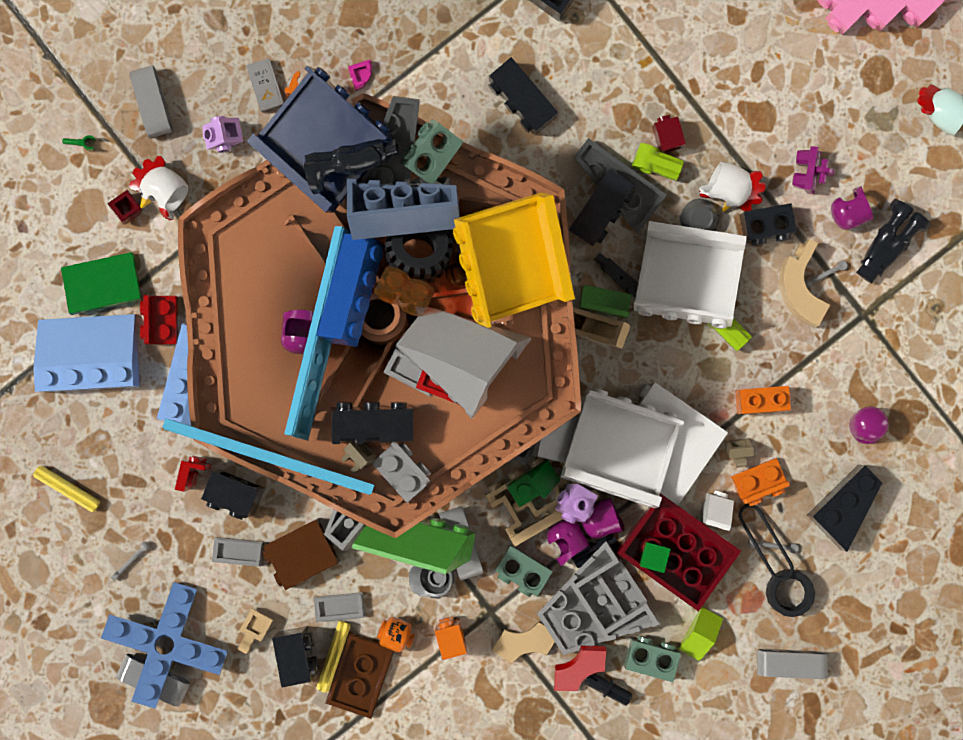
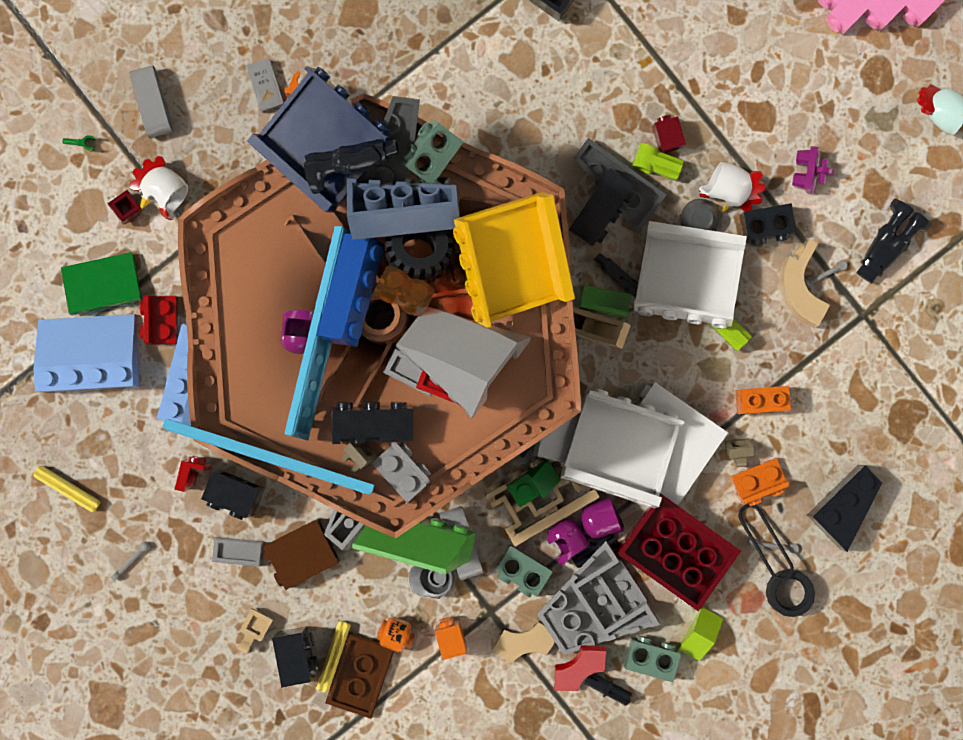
medium blue piece [101,582,228,709] -> none
light grey beam [116,653,190,707] -> none
lavender brick [202,116,243,153] -> none
light grey tile [314,592,365,622] -> none
dark pink tile [348,59,372,91] -> none
black brick [488,57,558,135] -> none
lavender brick [555,483,598,524] -> none
green tile [639,542,670,573] -> none
white slope [699,490,734,531] -> none
light grey beam [757,649,829,679] -> none
magenta helmet [831,186,873,230] -> none
magenta helmet [849,406,889,444] -> none

